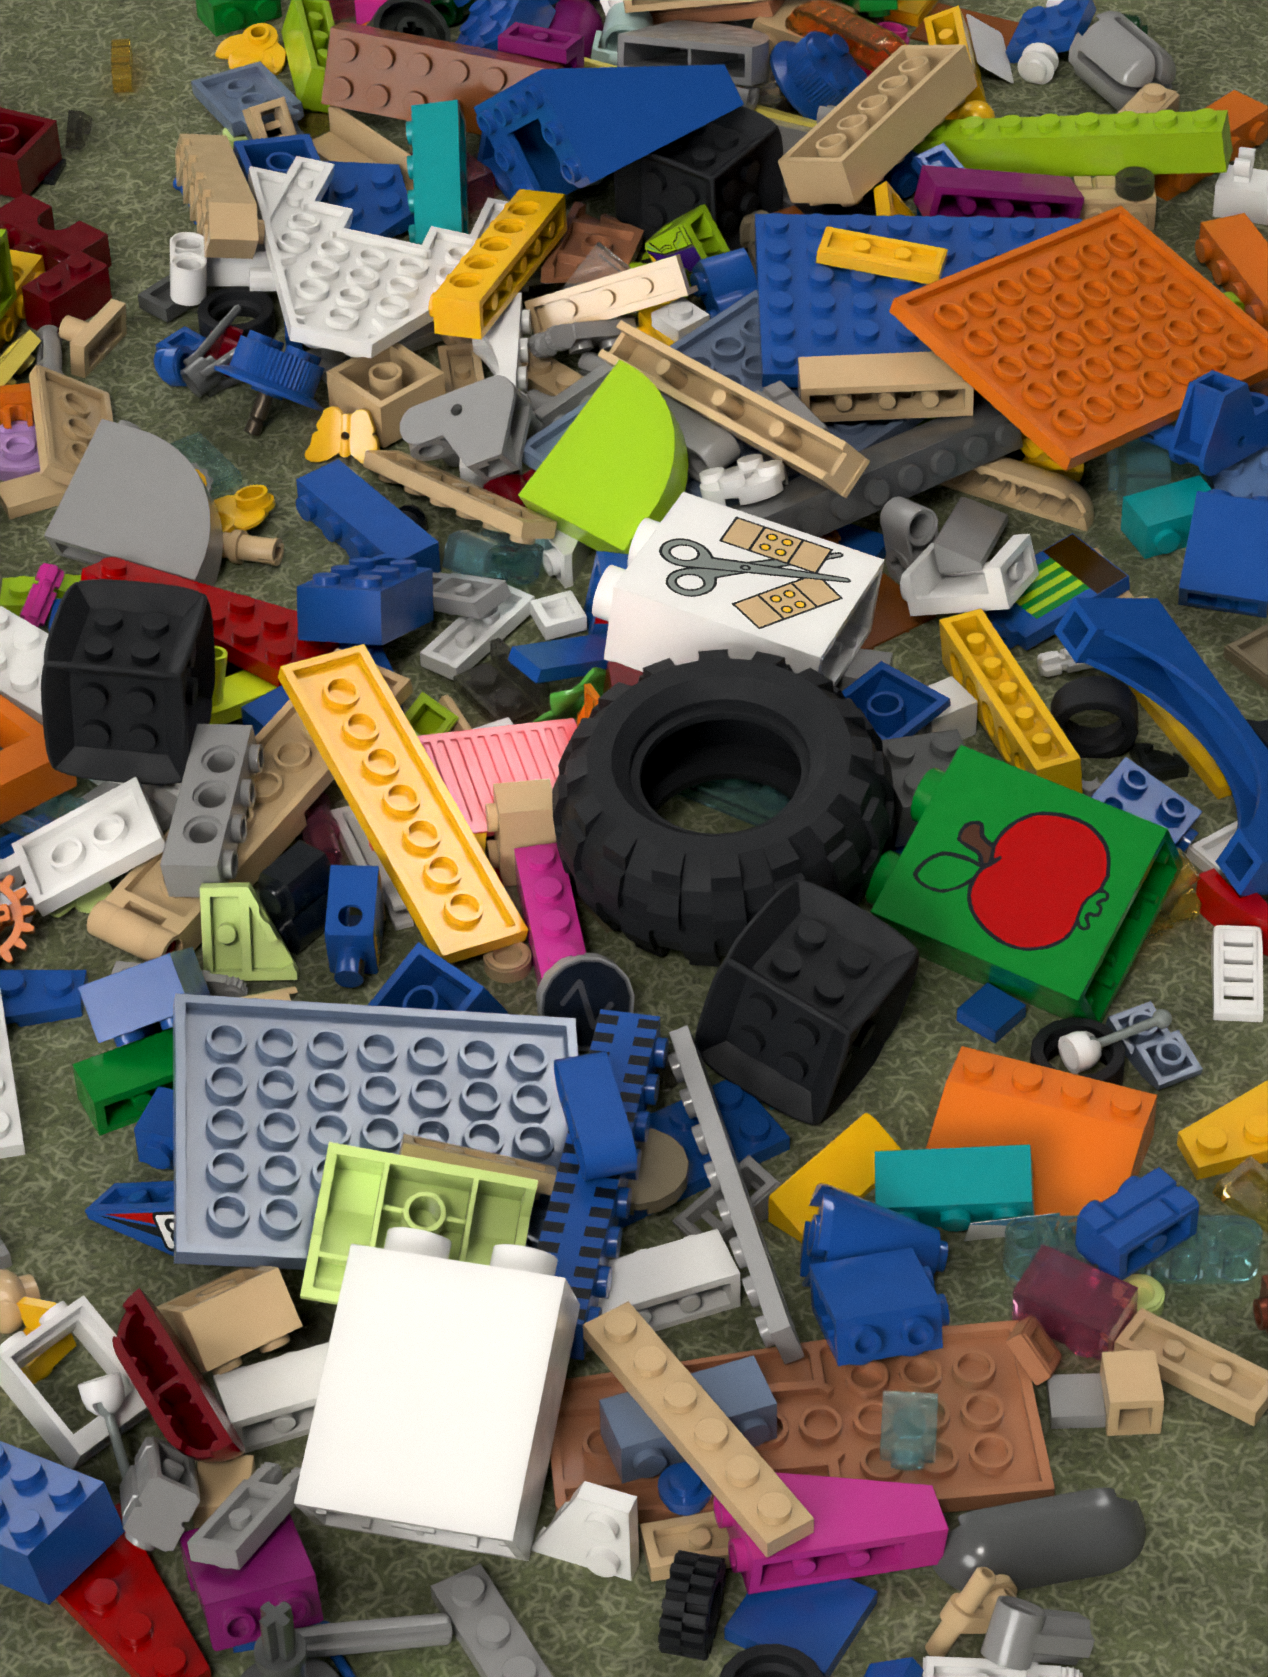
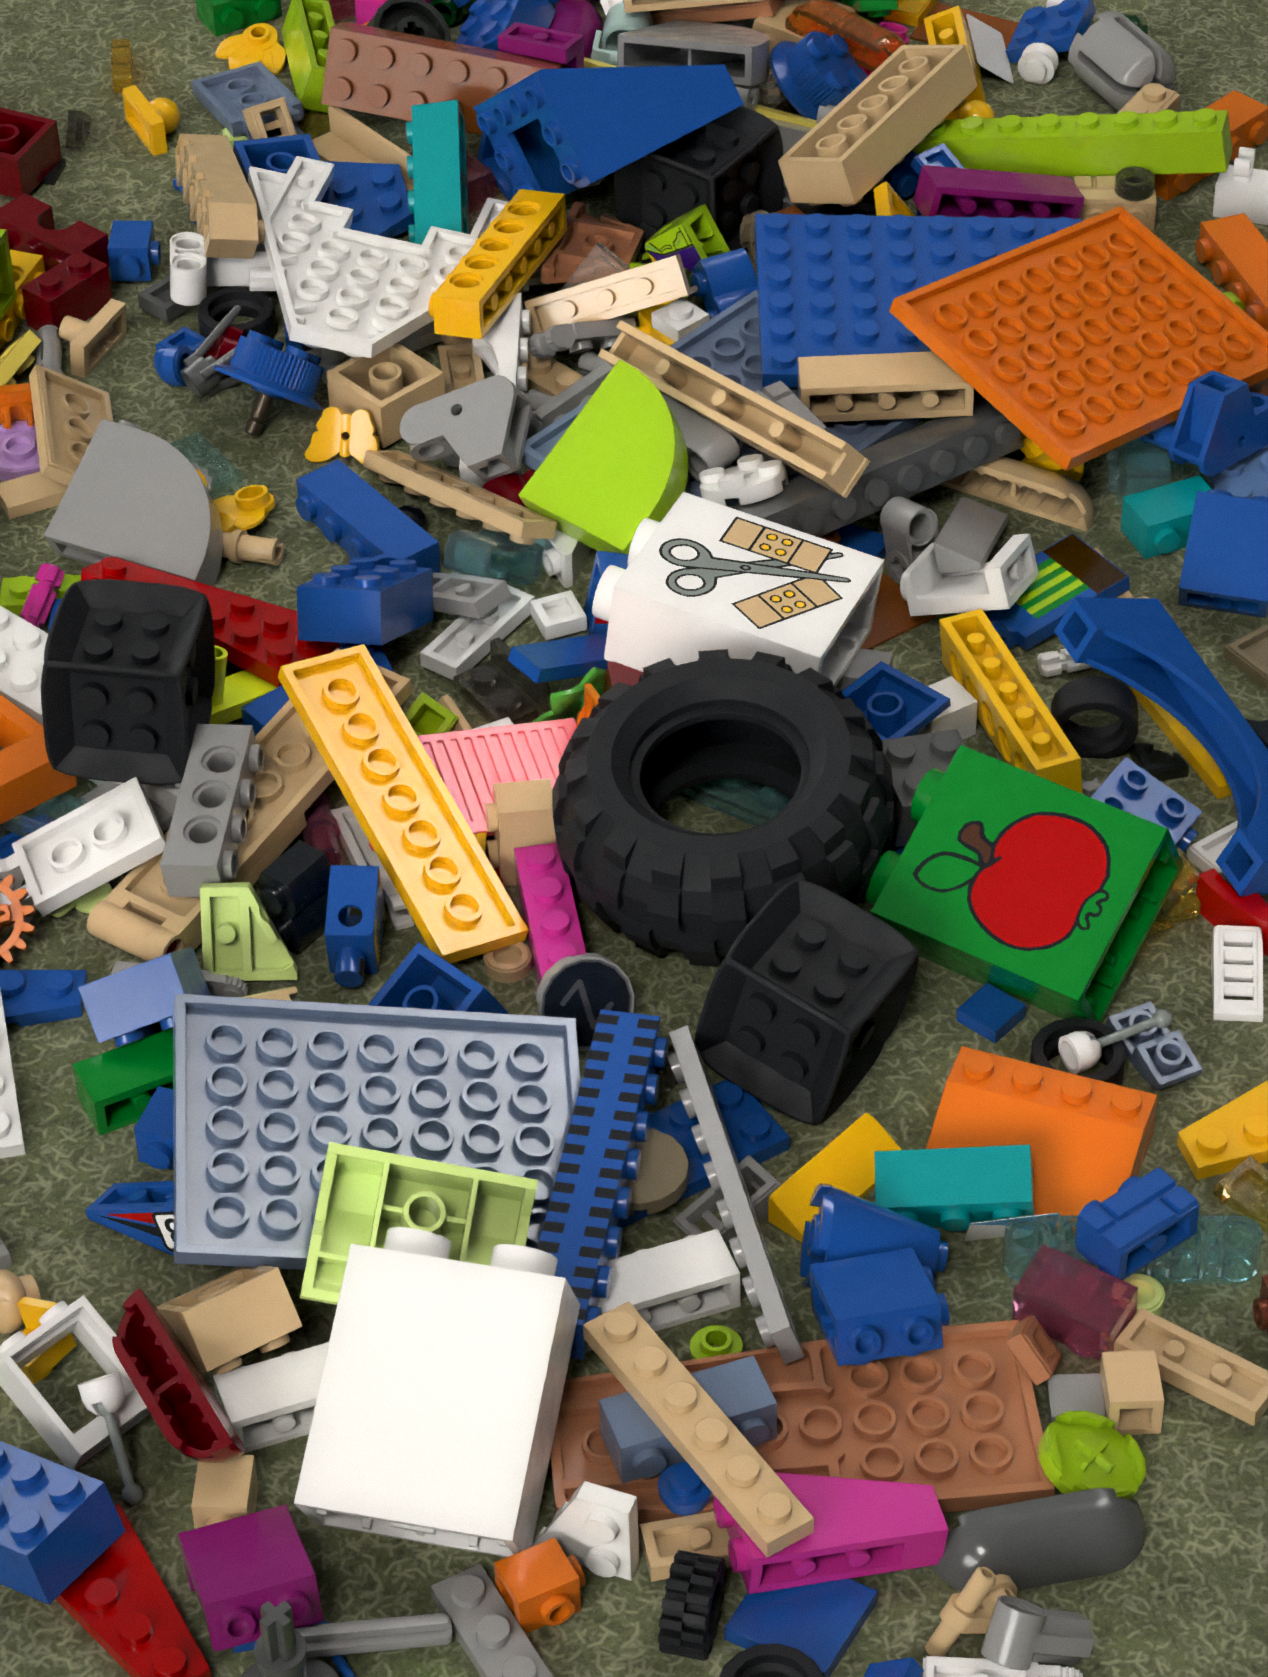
light grey brick [119,1436,200,1552] -> none
light grey hinge [187,1462,301,1570] -> none
tan plate [399,1134,557,1200] -> none
blue beam [554,1051,638,1181] -> none
yellow tile [816,227,948,284] -> none
clear light blue bracket [880,1391,938,1471] -> none
none -> blue brick [107,221,161,281]
none -> yellow tile [122,85,181,156]
none -> orange brick [494,1537,586,1634]
none -> lime plate [690,1325,743,1360]
none -> lime tile [1038,1410,1146,1501]

